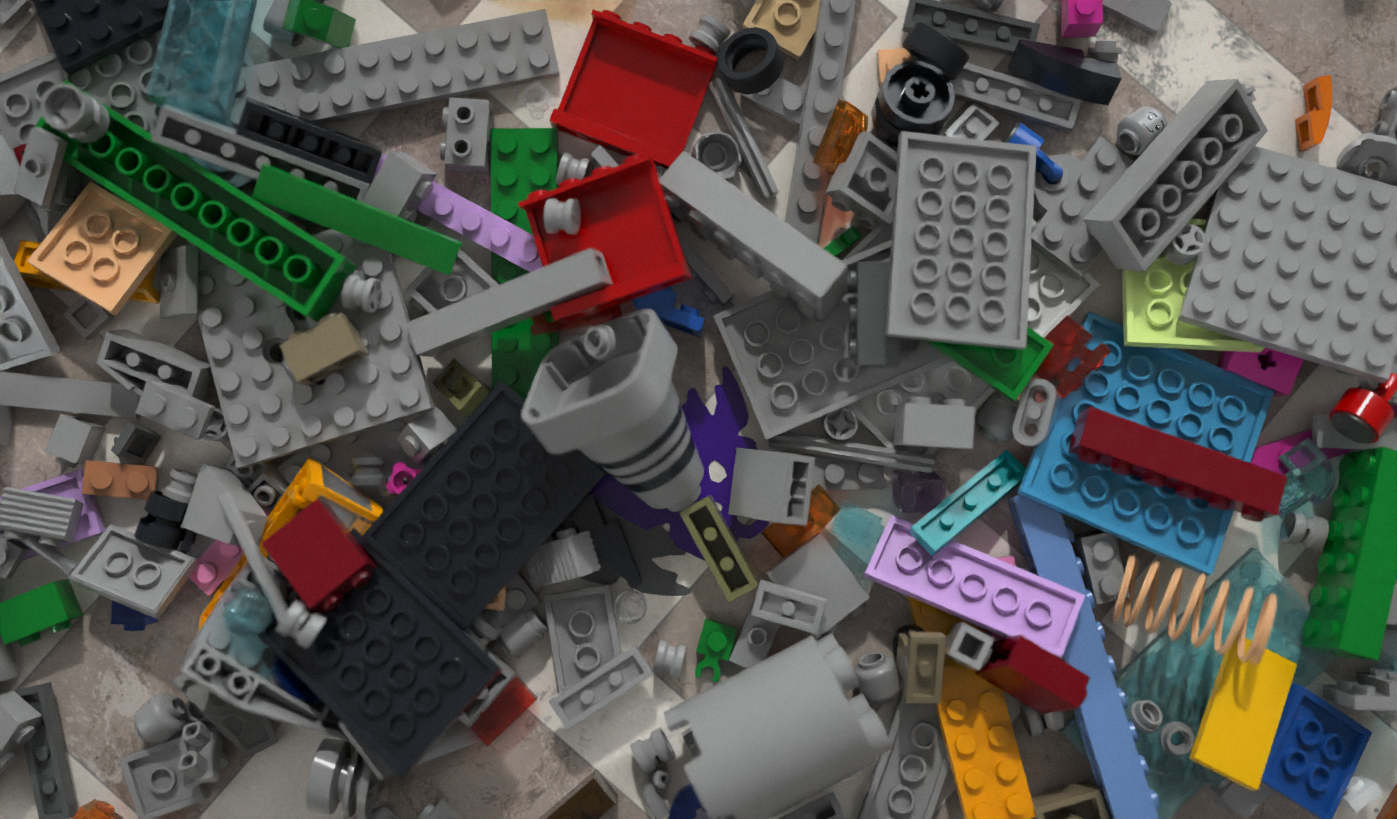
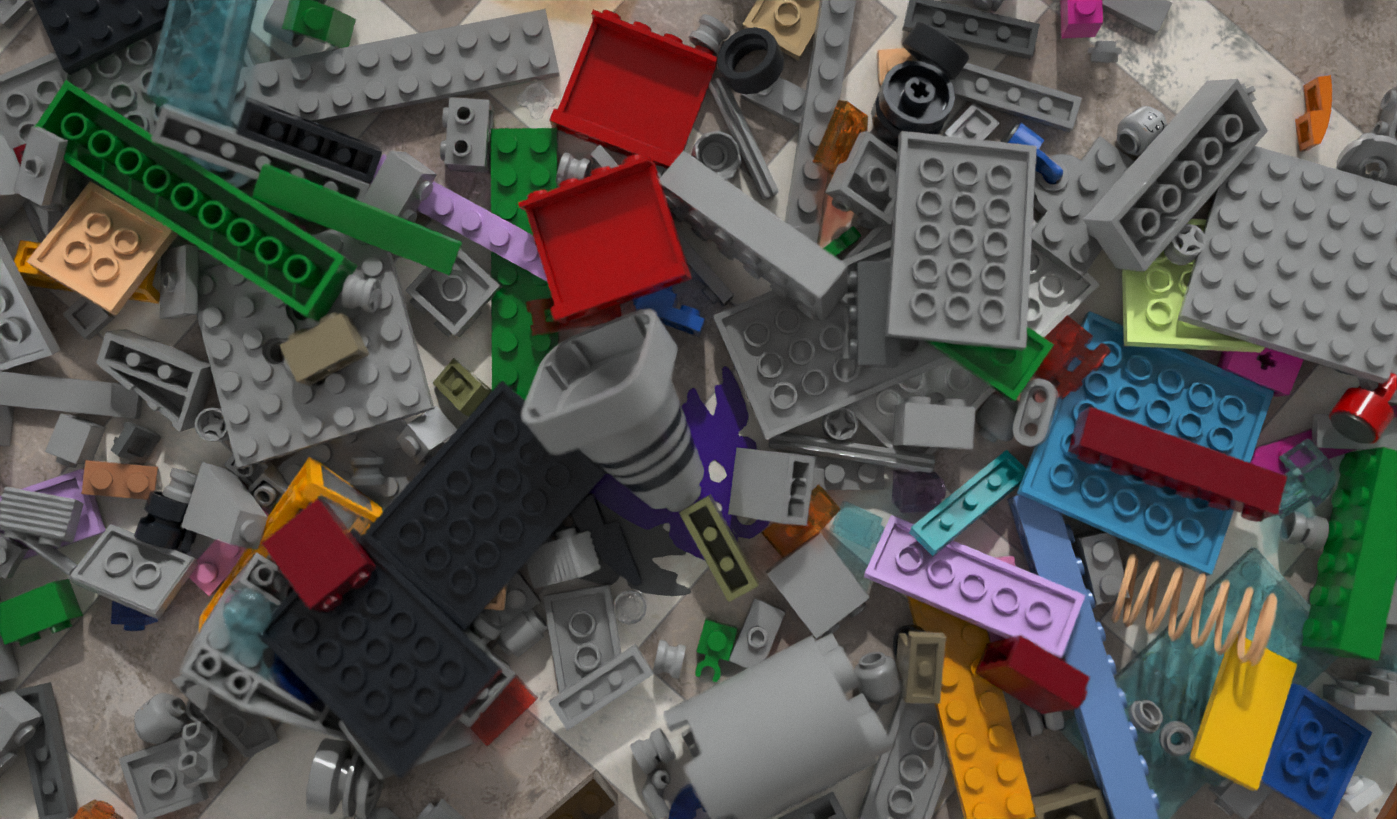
light grey wheel [40,83,110,143] -> none
light grey plate [135,380,215,439] -> none
light grey bar [217,490,288,623] -> none
light grey wheel [275,600,326,649] -> none
dark pink plate [386,462,421,494] -> none
light grey brick [406,248,613,357] -> none
light grey wheel [544,199,581,234] -> none
light grey plate [584,324,616,360] -> none
light grey plate [751,580,827,634] -> none
light grey brick [944,623,994,671] -> none
black slope [1008,39,1122,106] -> none

